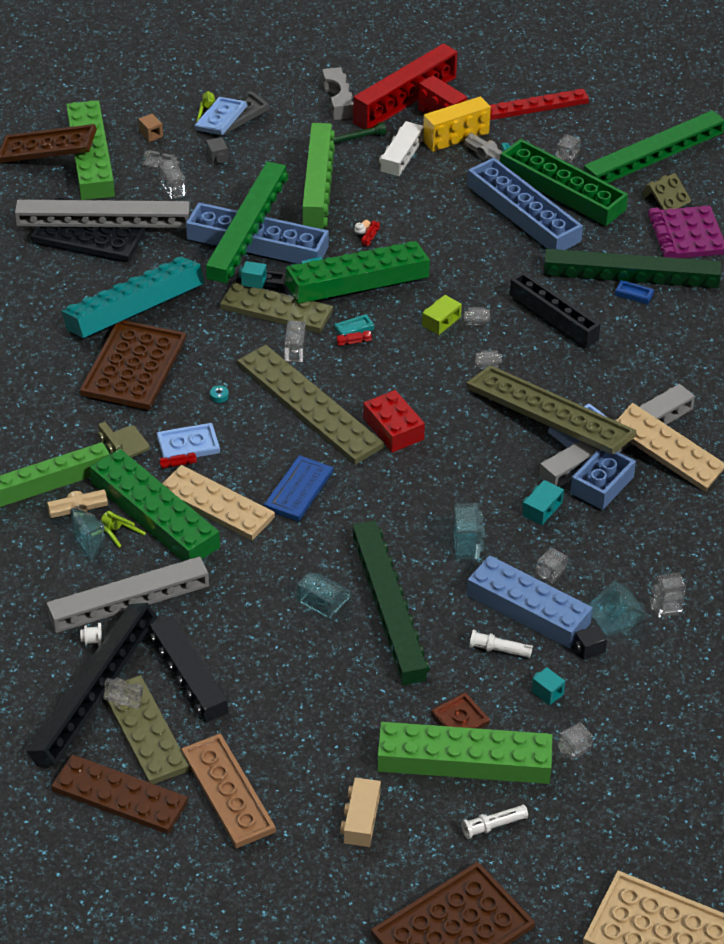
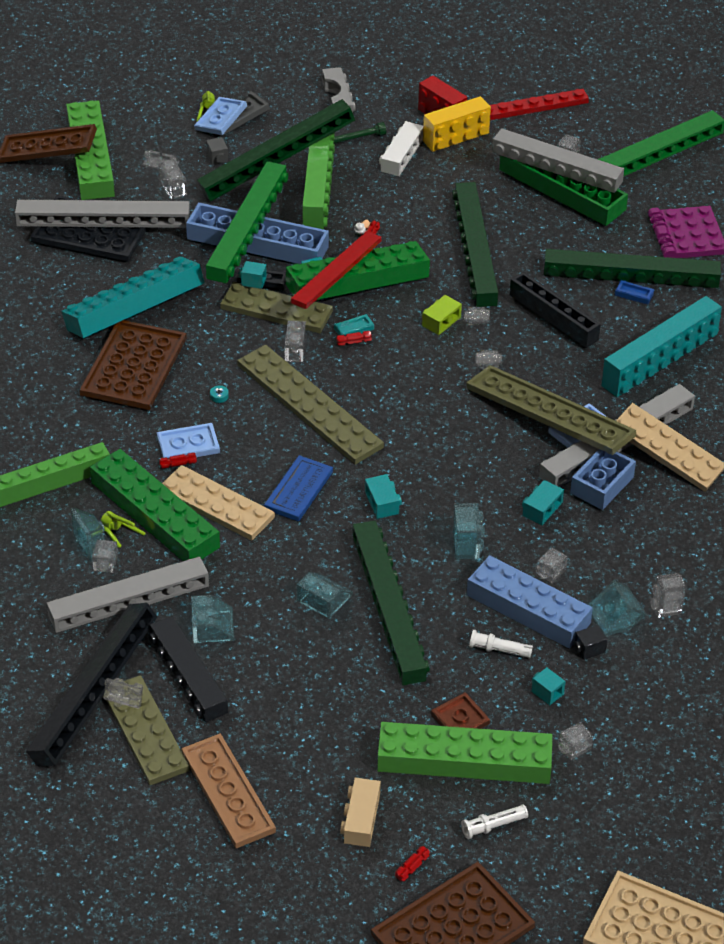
tan piece [47,489,108,518] -> none
reddish brown plate [51,754,188,835] -> none
white brick [80,623,102,647] -> none
olive bracket [97,422,150,458] -> none
medium nougat brick [138,114,163,142] -> none
red brick [353,43,457,130] -> none
red brick [363,390,425,453] -> none
light grey piece [464,133,502,162] -> none
medium blue brick [467,158,583,250] -> none
olive bracket [641,173,691,210] -> none
none -> clear brick [92,540,118,573]
none -> clear light blue slope [191,595,234,643]
none -> dark green brick [197,99,355,202]
none -> red tile [291,231,382,309]
none -> teal brick [365,474,402,519]
none -> red axle [395,846,430,882]
none -> dark green brick [452,182,498,307]
none -> light grey brick [492,128,624,193]
none -> teal brick [601,296,722,397]

